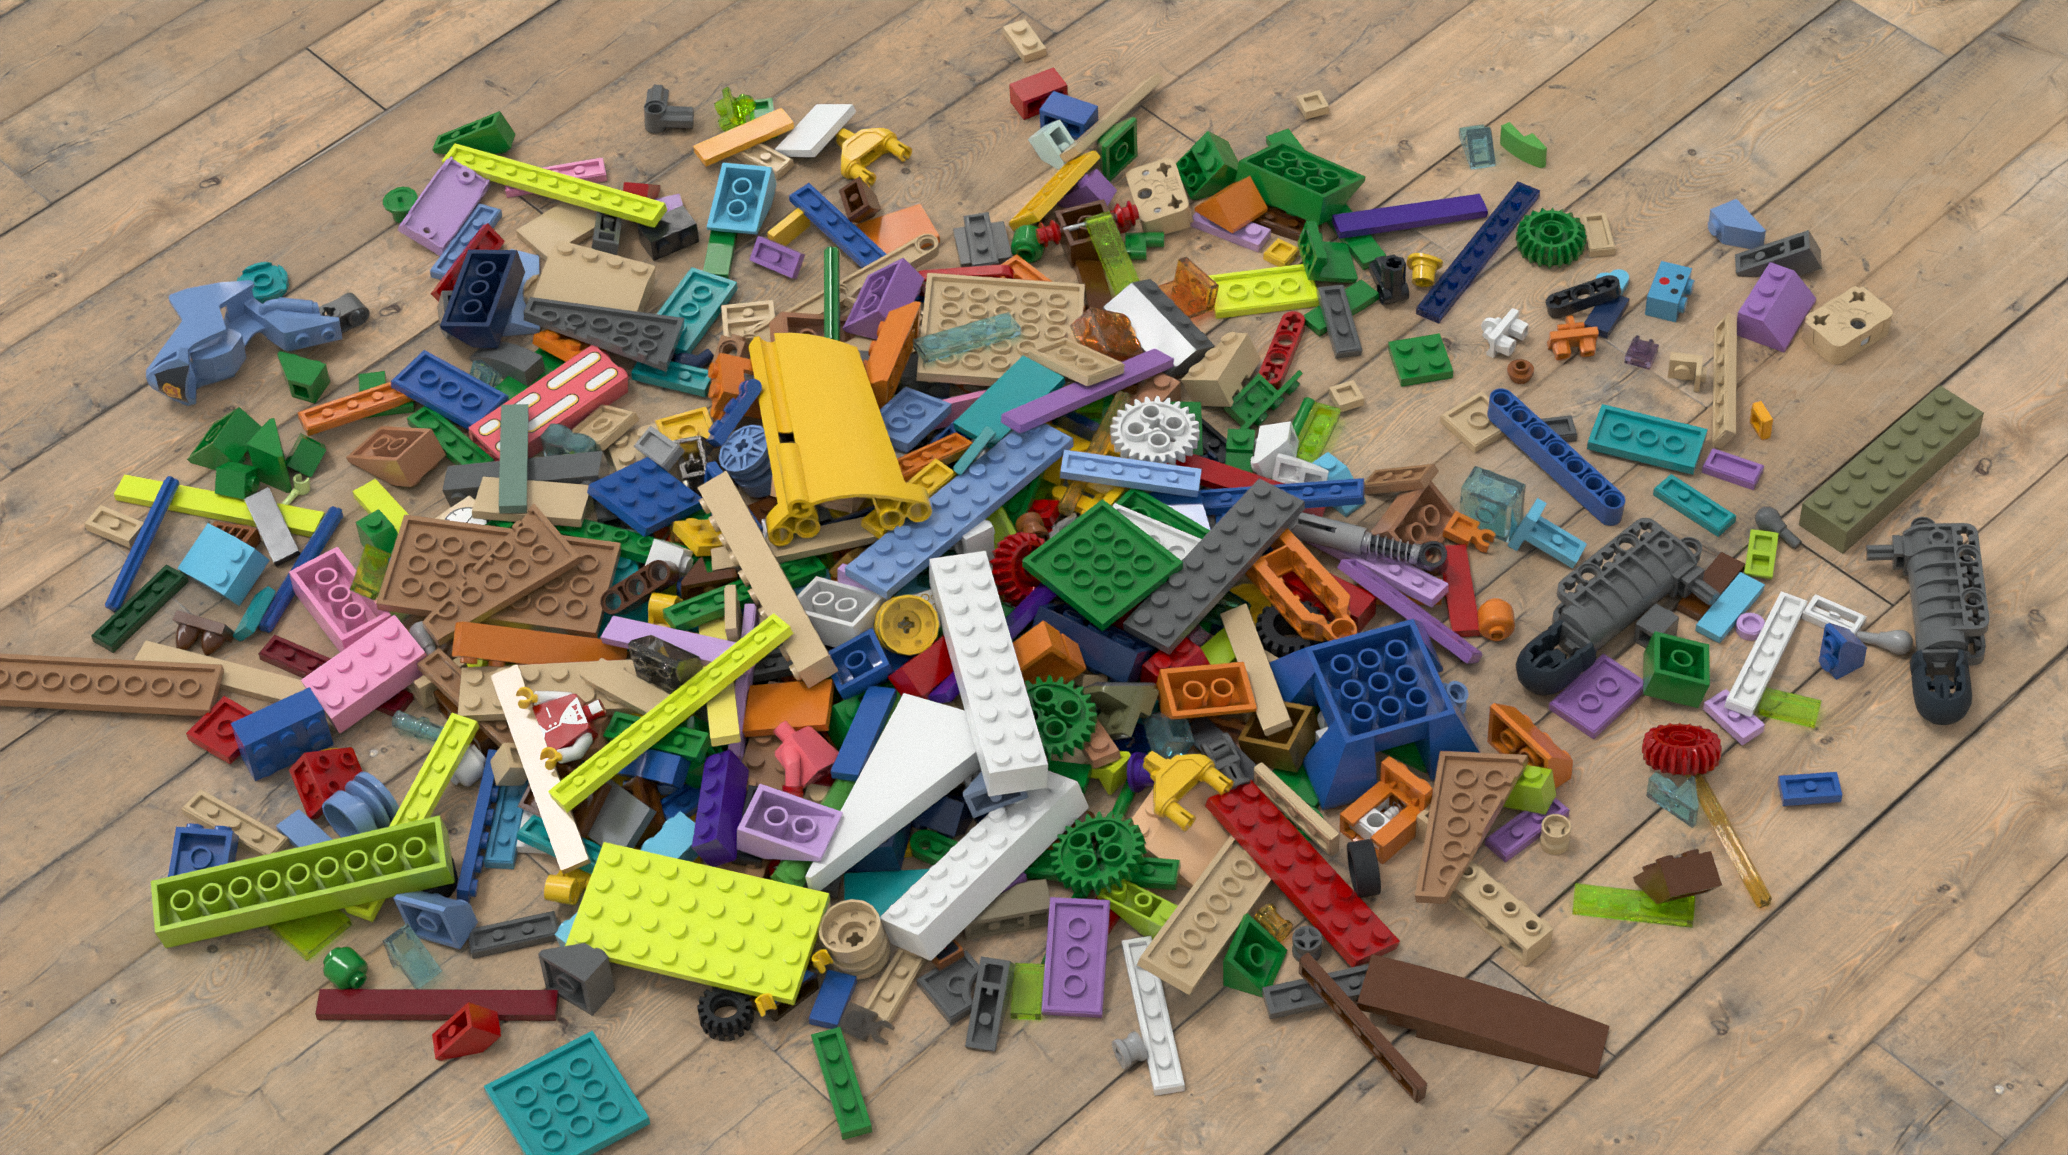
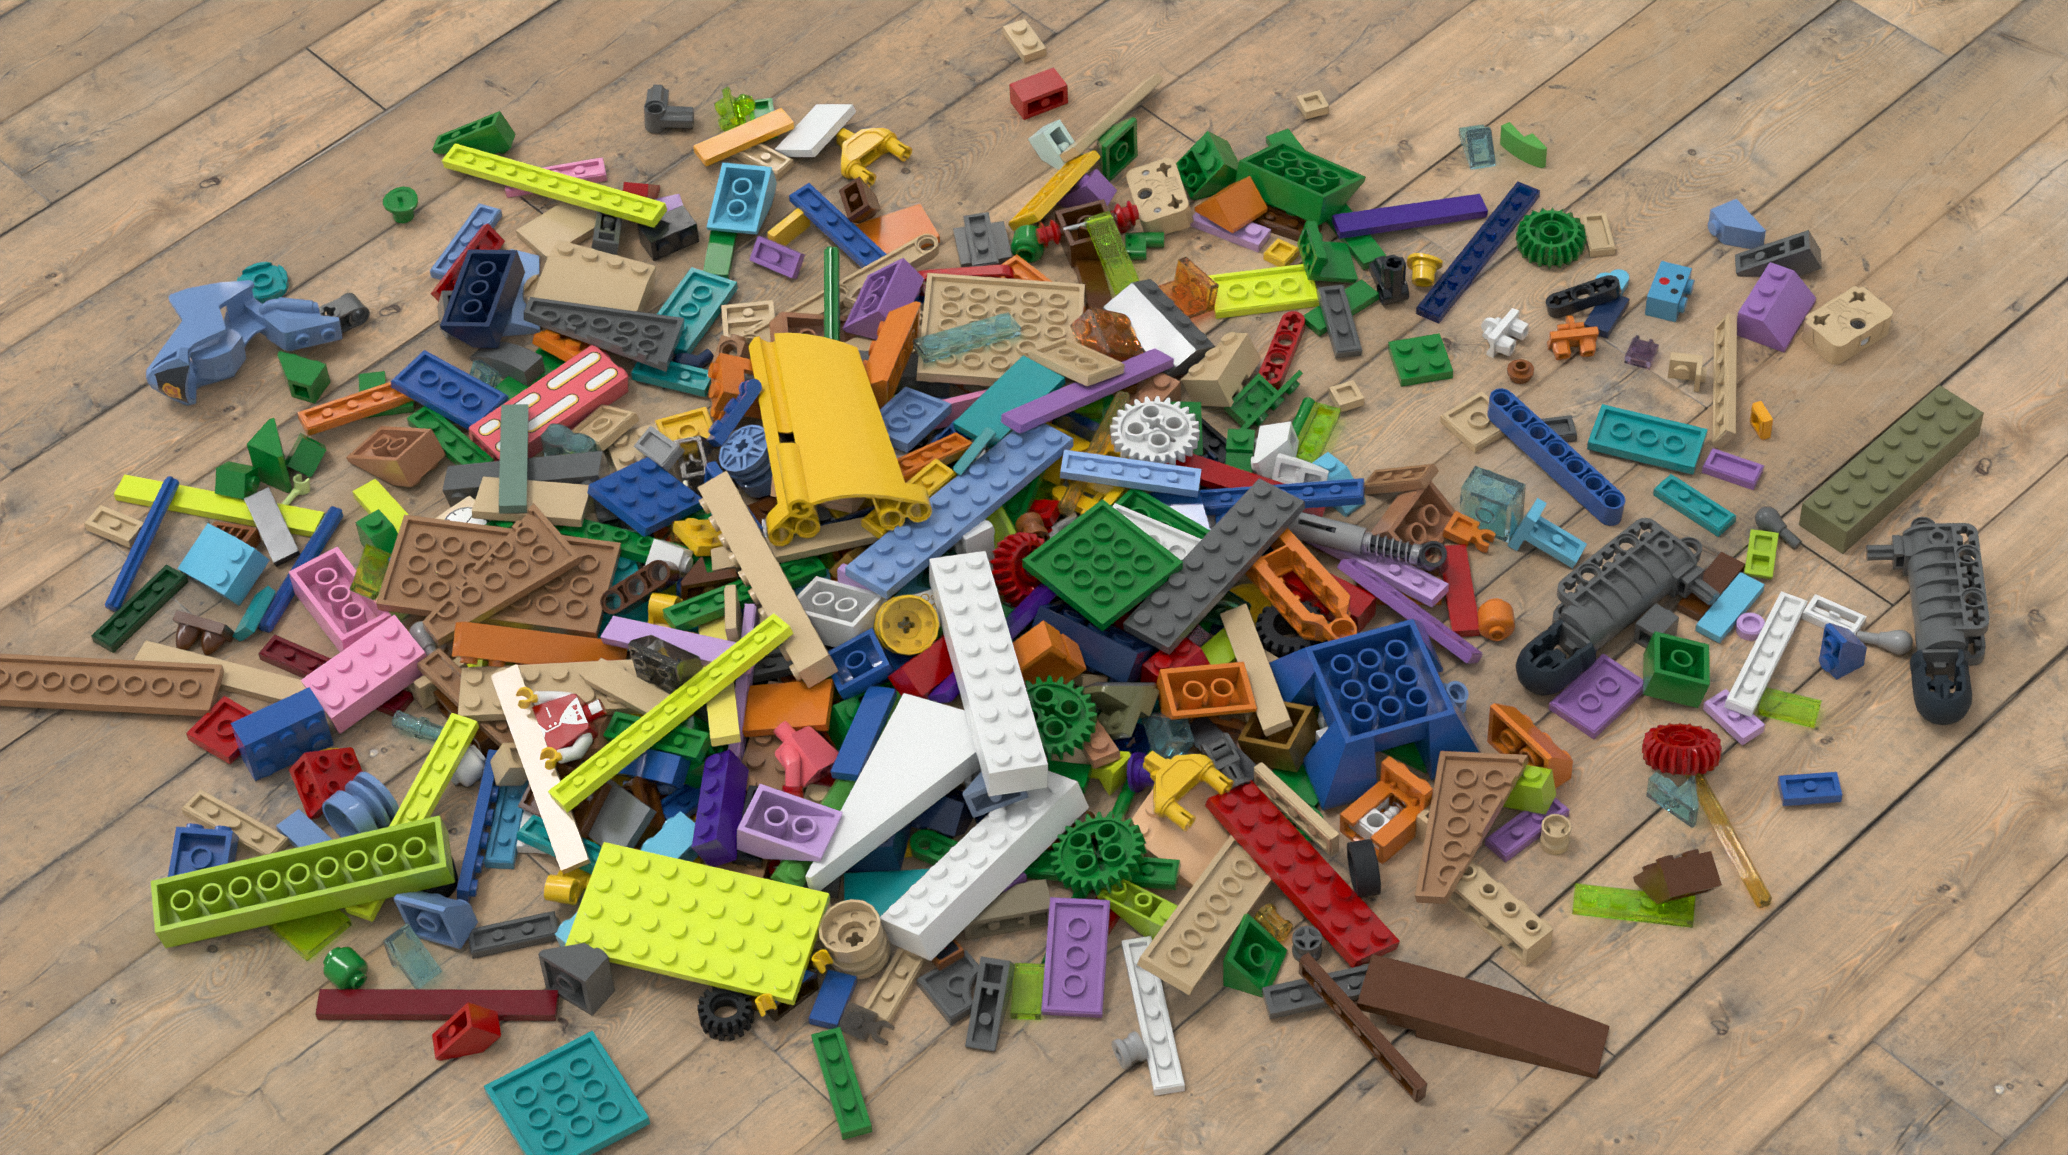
green slope [187,407,262,471] -> none
lavender piece [398,156,491,256] -> none
brick [1039,91,1099,140] -> none

